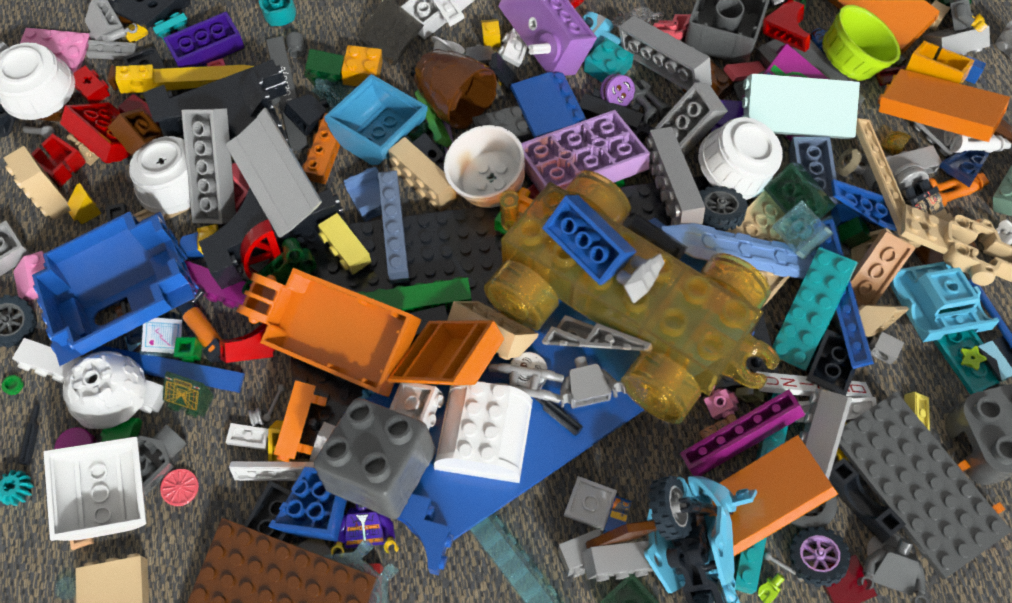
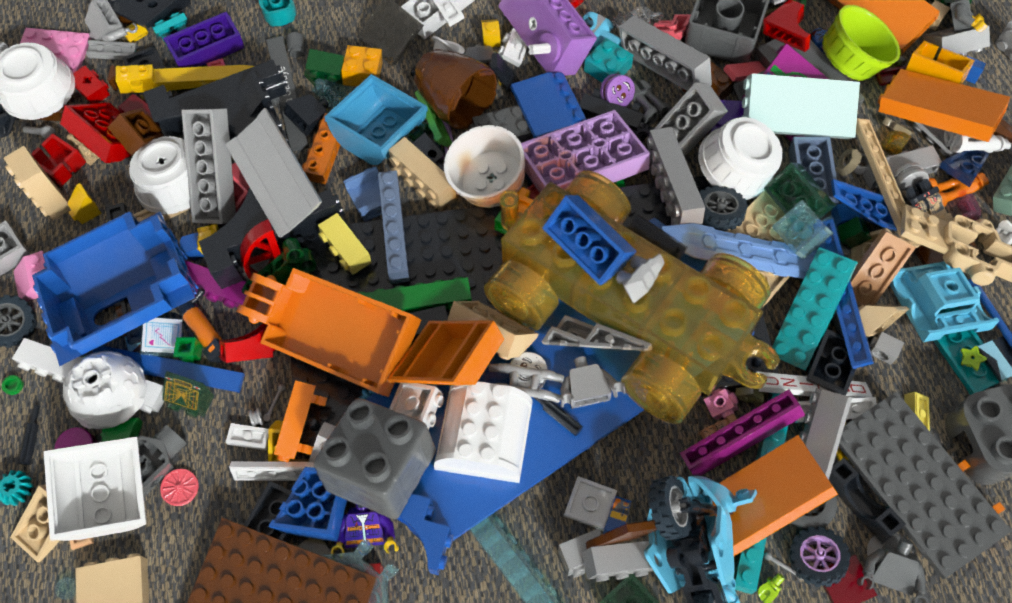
none -> tan slope [10,484,60,562]
none -> dark tan plate [882,117,914,139]
none -> clear pink plate [957,193,981,221]

